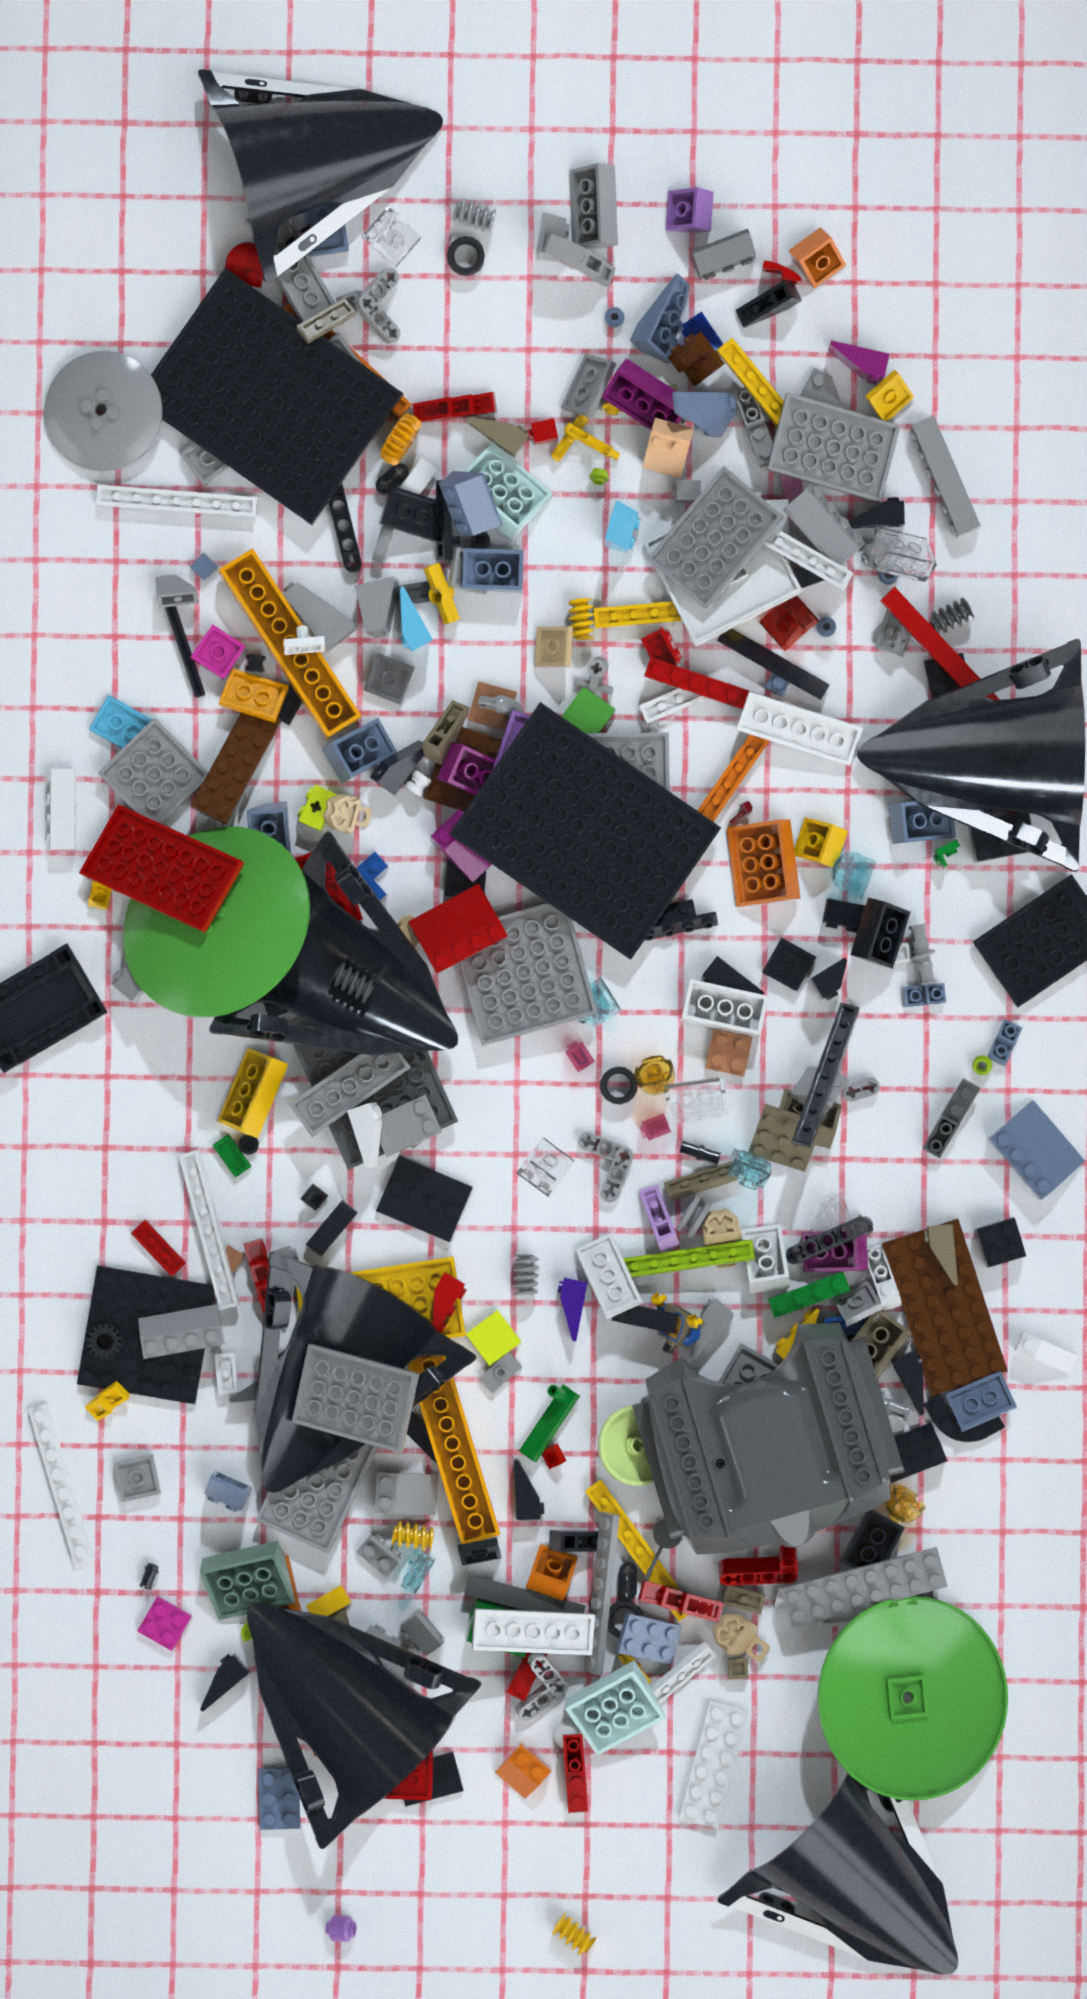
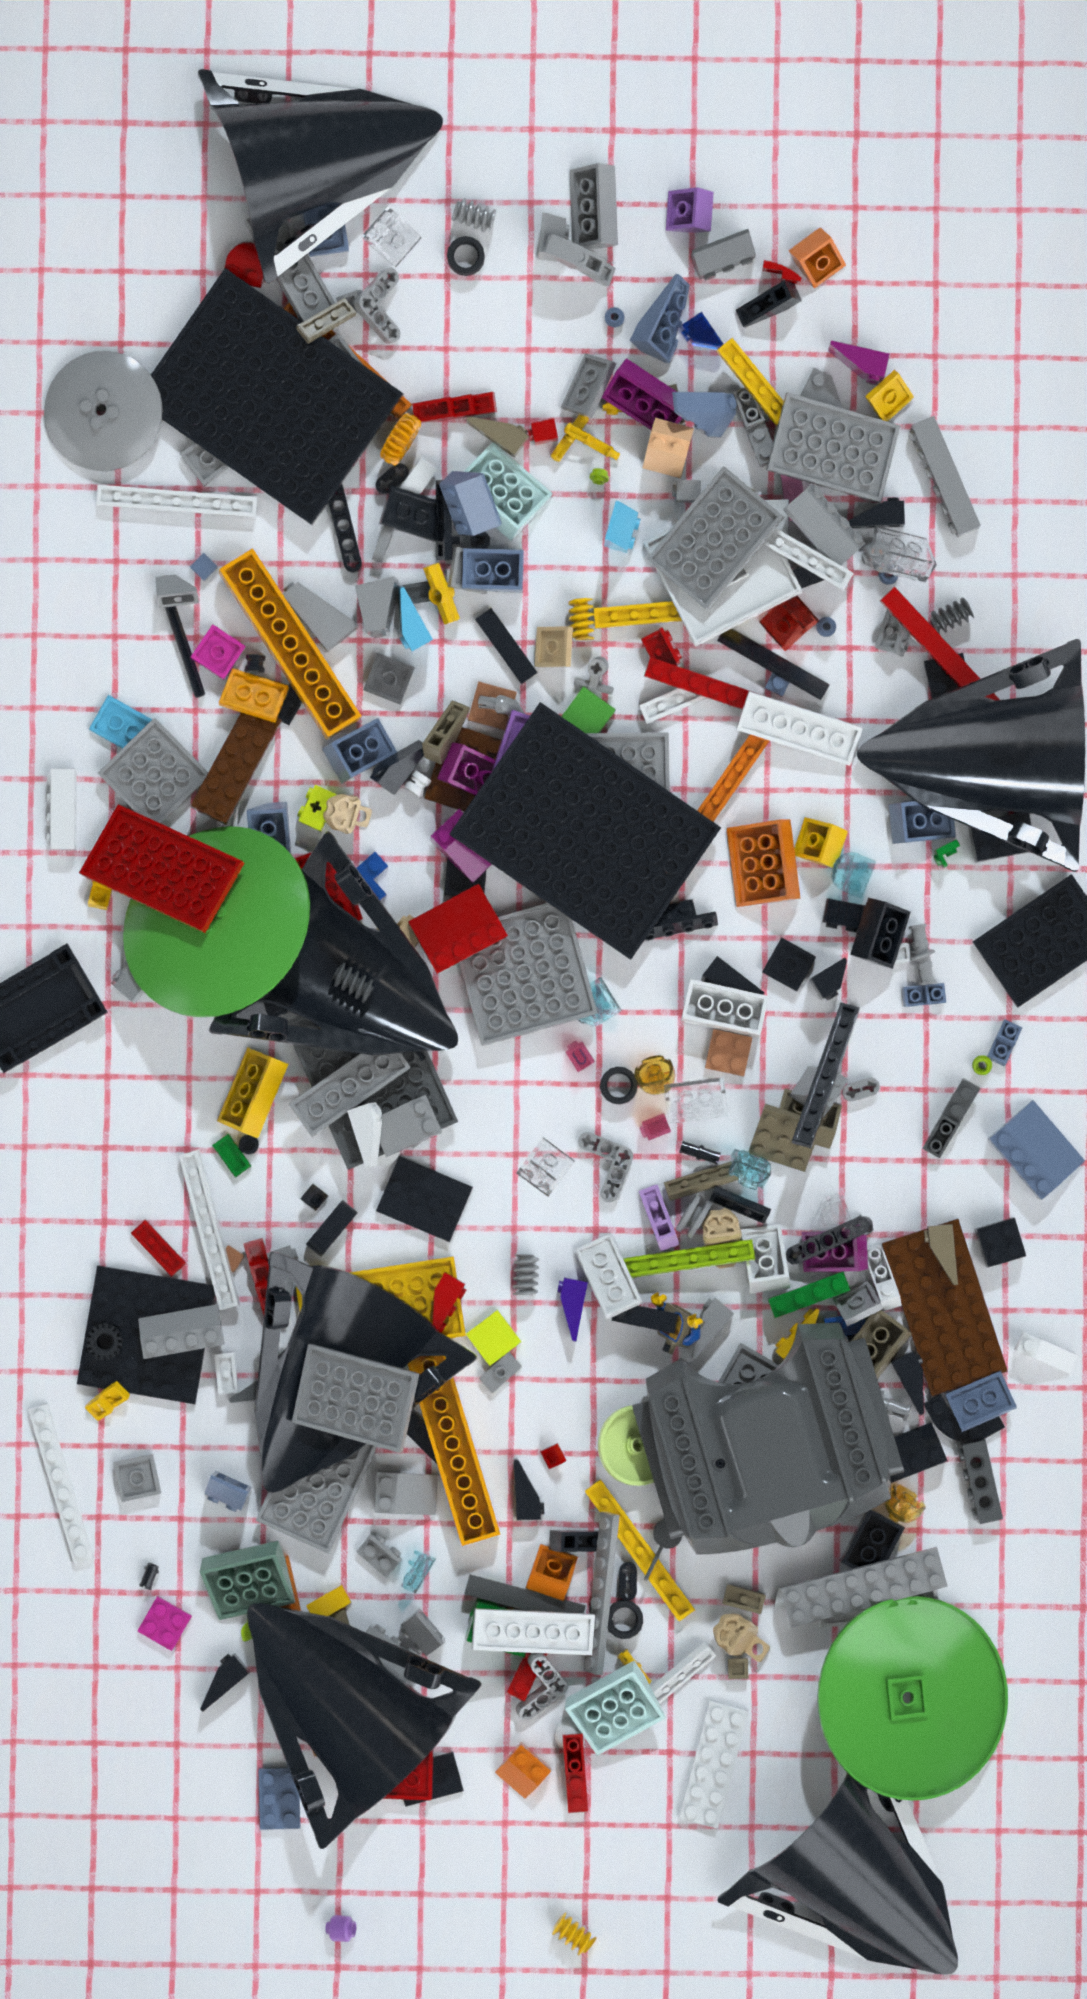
white tile [284,626,325,655] -> none
yellow piece [391,1521,434,1552] -> none
black plate [457,1538,502,1566] -> none
green piece [519,1384,580,1463] -> none
sand blue plate [616,1612,682,1665] -> none
red slope [638,1580,724,1623] -> none
reddish brown plate [668,332,725,386] -> none
red beam [718,1545,798,1586] -> none
dark red hand [729,801,753,825] -> none
none -> black tile [475,608,538,685]
none -> black tile [709,1186,771,1224]
none -> dark grey brick [958,1439,1003,1524]

